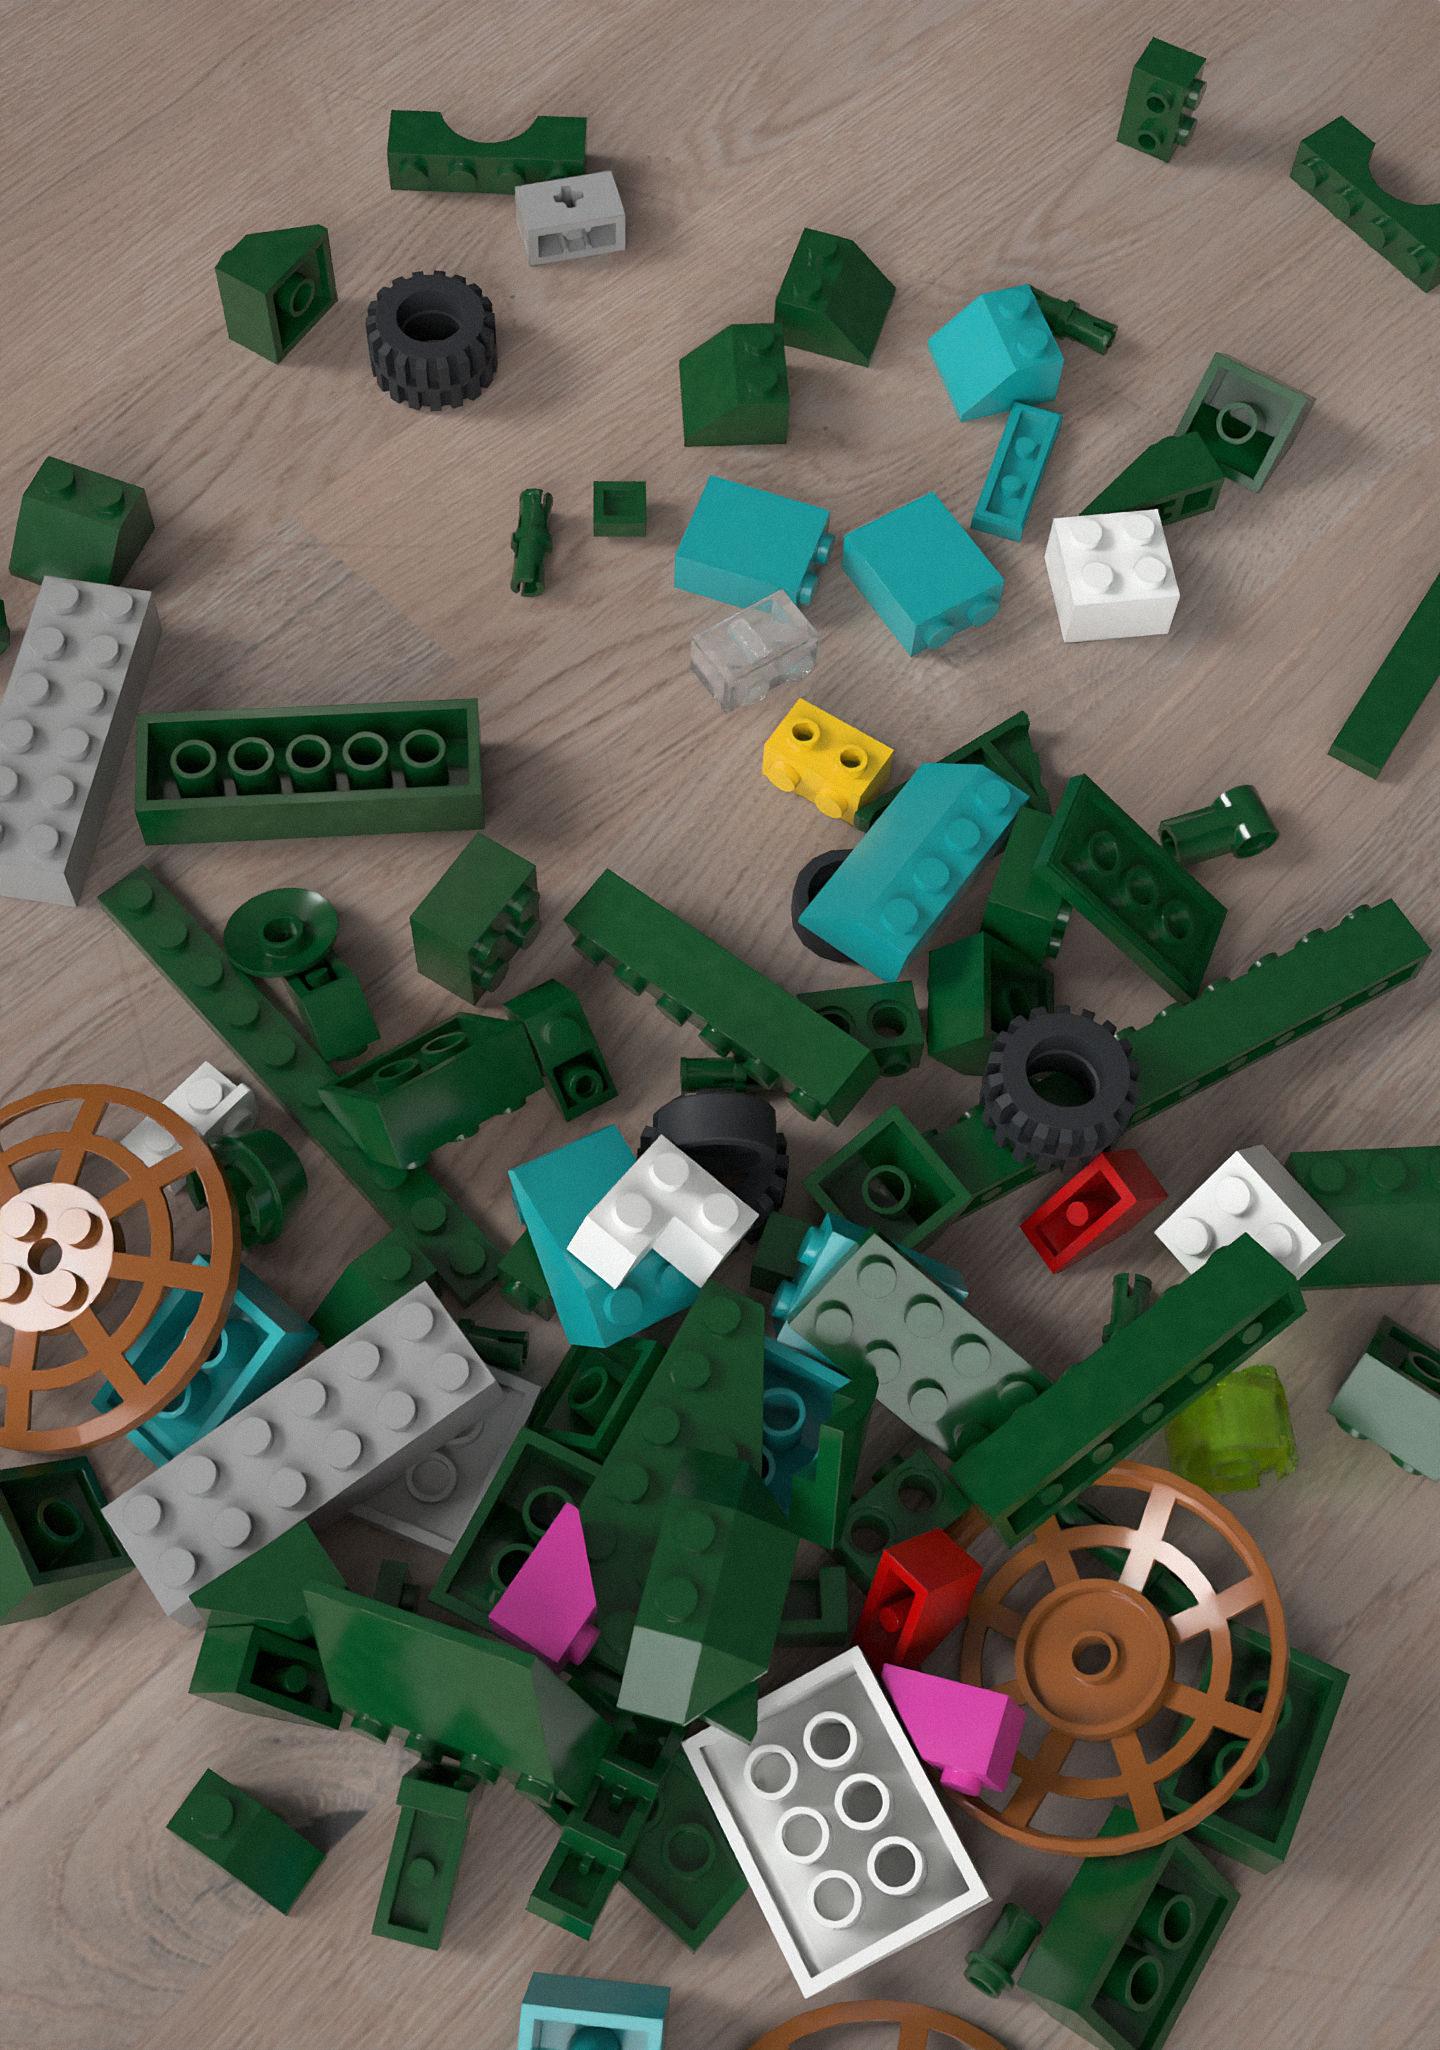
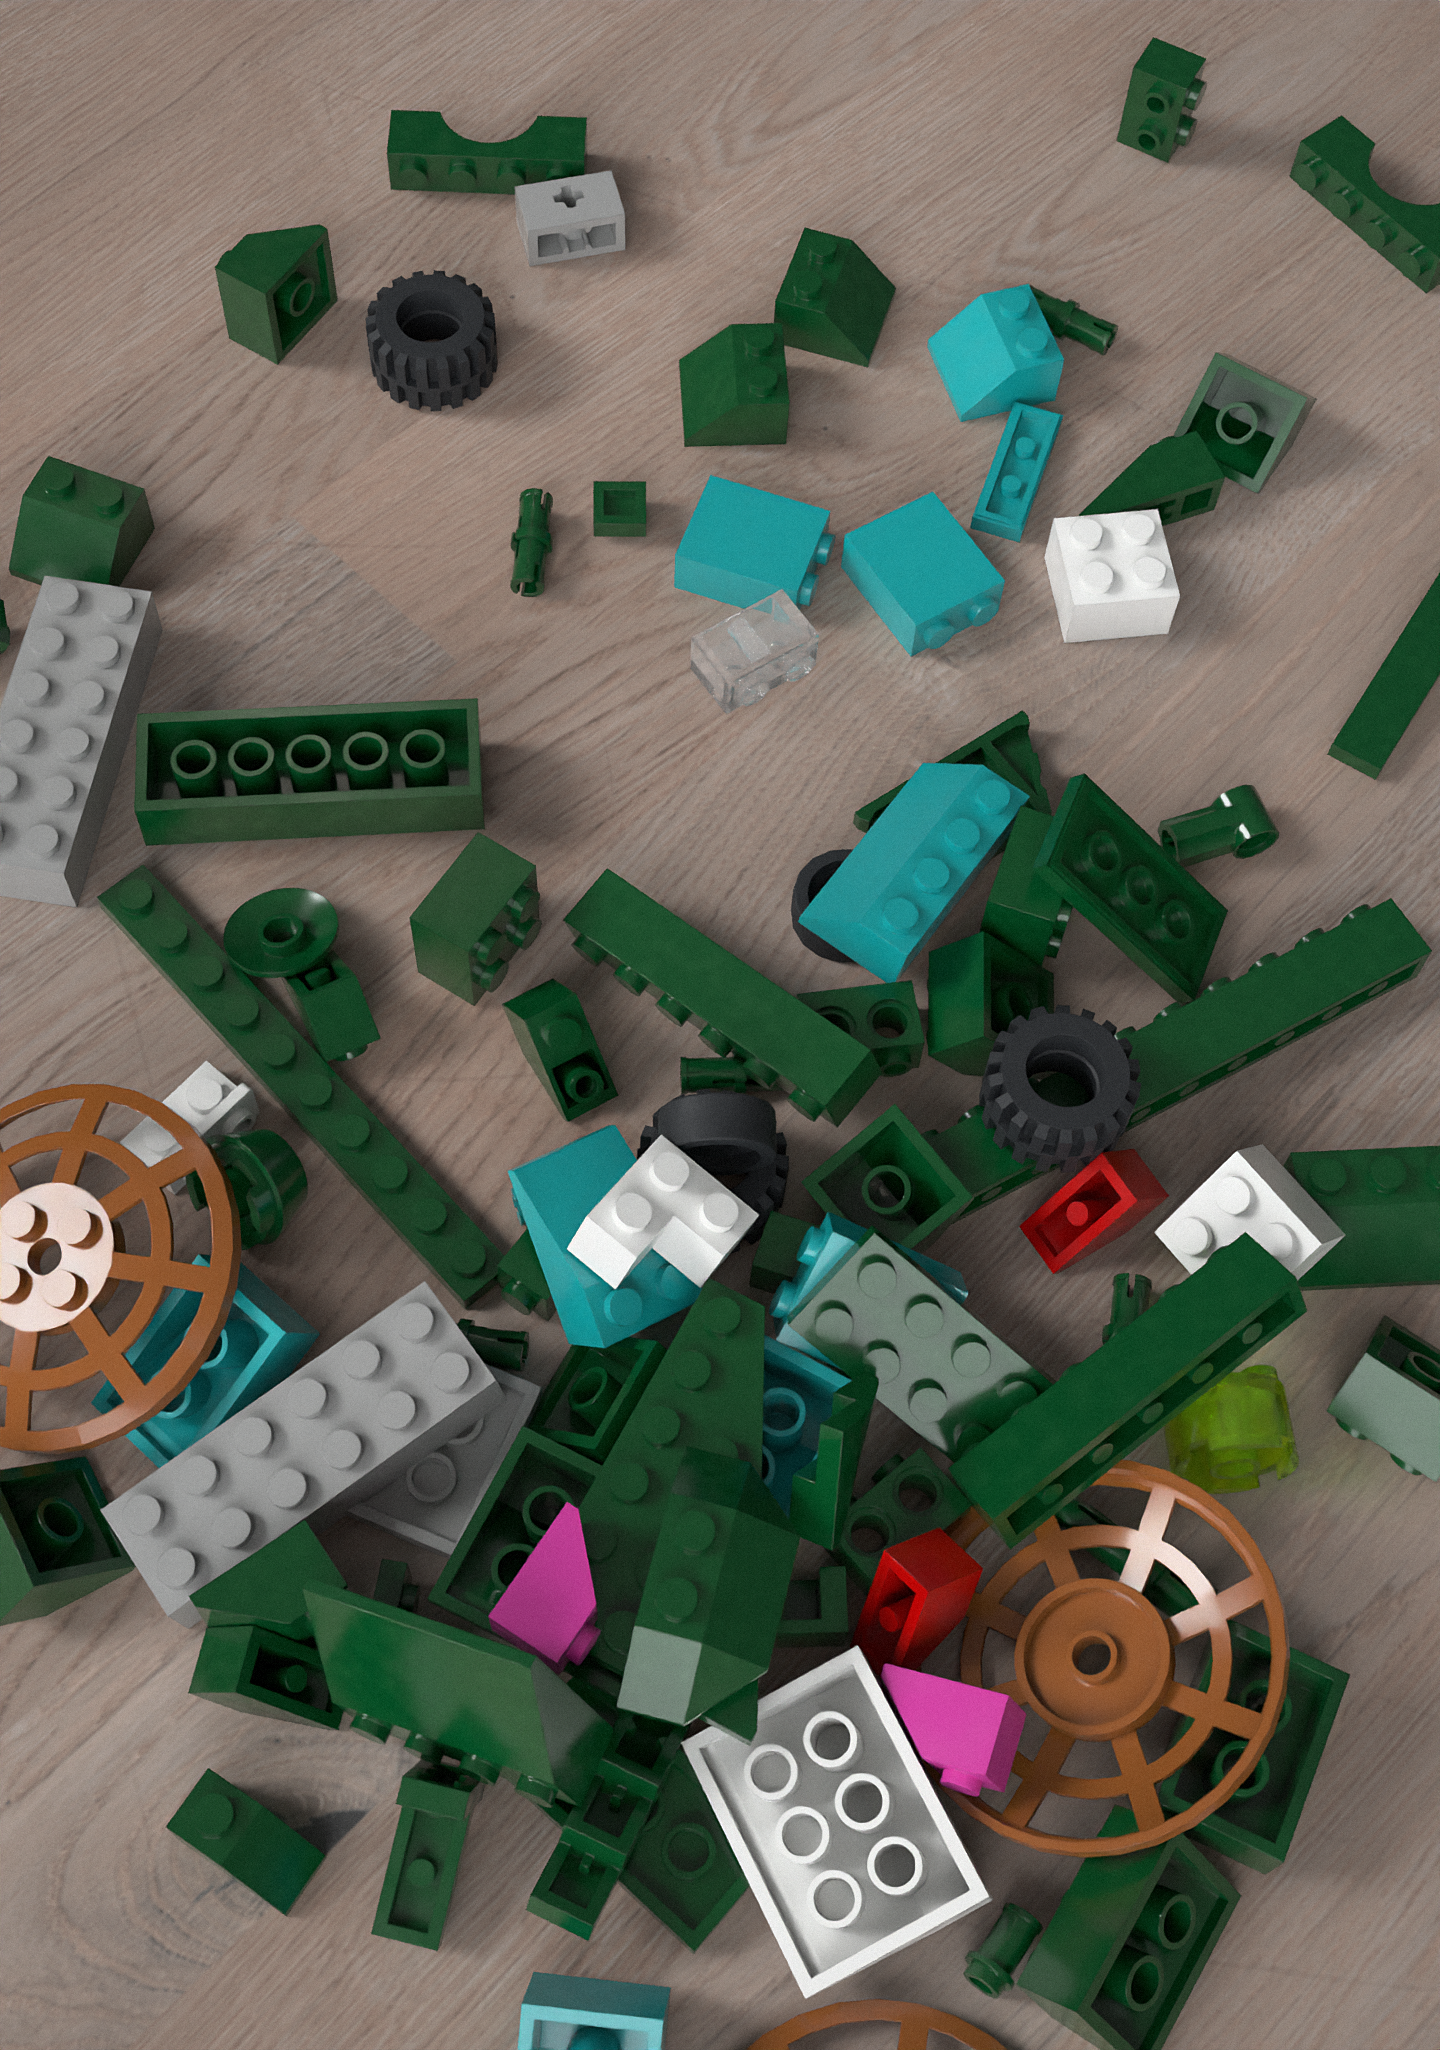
dark green slope [308,1226,442,1350] -> none
dark green slope [317,1011,545,1170] -> none
yellow brick [762,698,894,826] -> none

